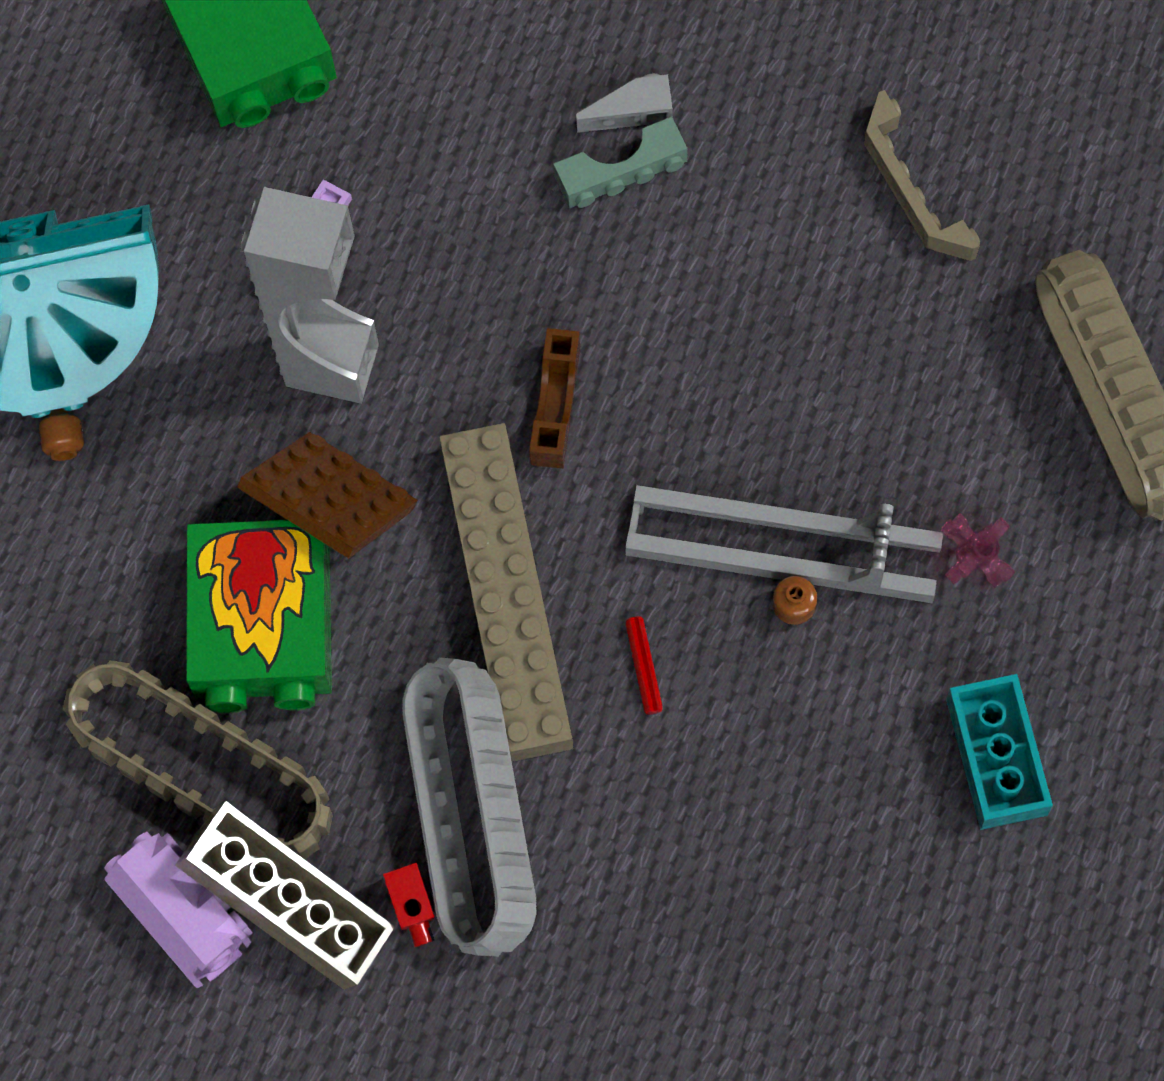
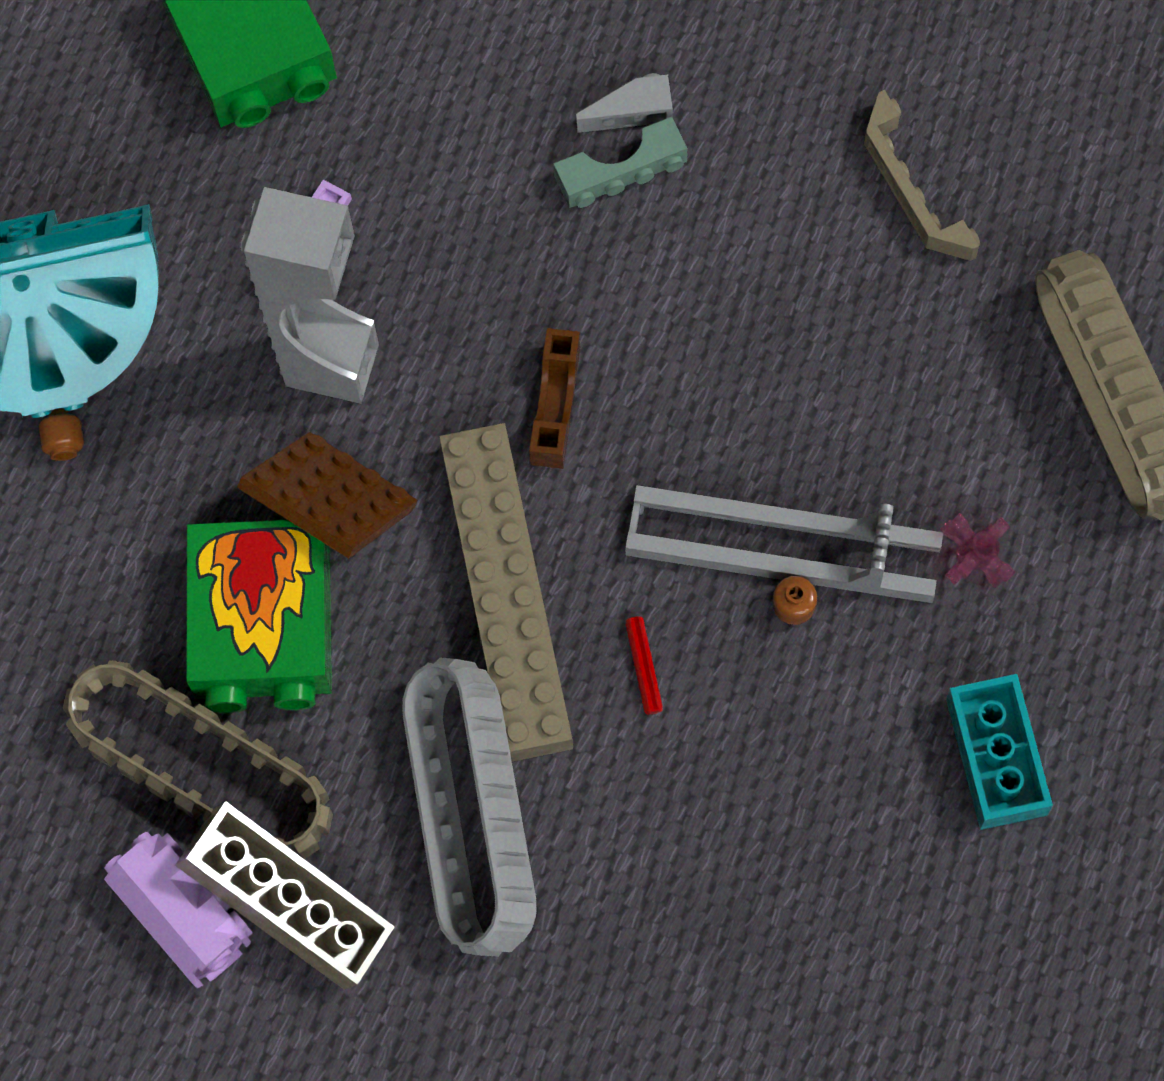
red torso [383,863,435,947] -> none

